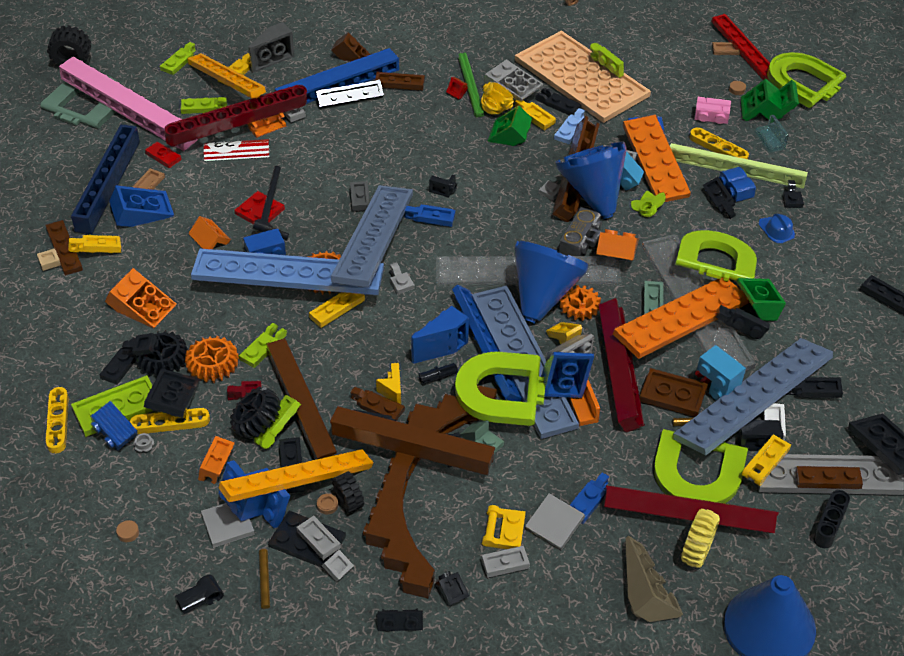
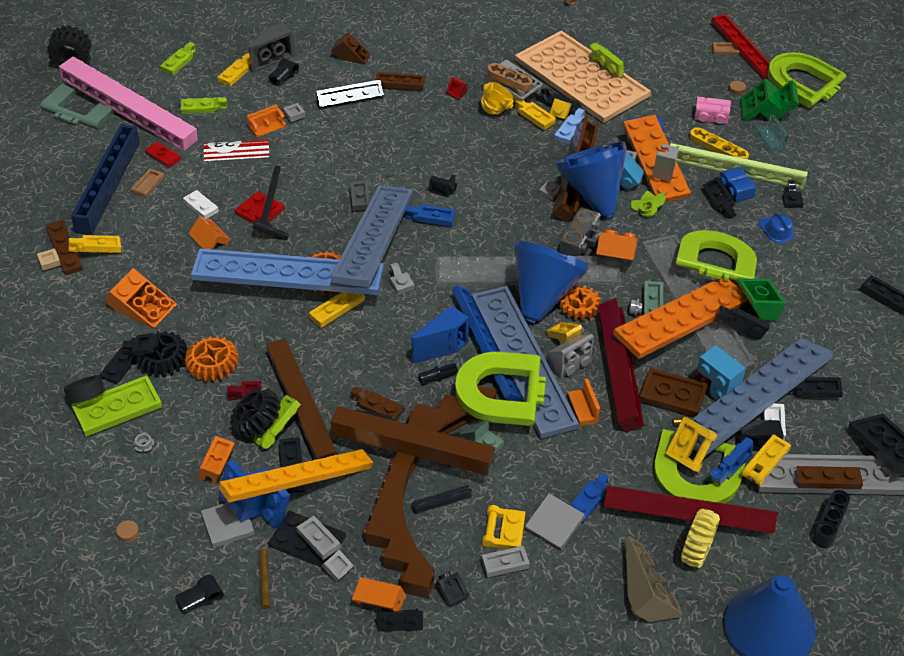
yellow beam [46,387,69,453] -> none
blue brick [91,401,137,450] -> none
blue slope [109,185,174,227] -> none
yellow beam [130,408,210,434] -> none
black plate [144,369,200,418] -> none
dark red beam [164,85,307,146] -> none
light orange plate [187,53,266,98] -> none
lime hinge [239,323,287,368] -> none
blue brick [243,228,286,255] -> none
blue brick [274,48,399,104] -> none
medium nougat tile [317,494,338,515] -> none
black tyre [332,471,364,513] -> none
yellow slope [376,363,401,404] -> none
bright green axle [458,52,484,117] -> none
green slope [488,105,532,146] -> none
blue slope [541,352,594,398] -> none
none -> black tyre [64,375,105,404]
none -> white plate [183,190,219,218]
none -> black piece [268,58,299,86]
none -> orange hinge [352,577,406,611]
none -> black axle [412,485,473,514]
none -> medium nougat beam [487,63,532,92]
none -> yellow plate [550,99,571,120]
none -> light grey plate [628,299,642,316]
none -> light grey hinge [652,144,680,182]
none -> yellow plate [666,417,718,472]
none -> blue hinge [710,437,753,485]

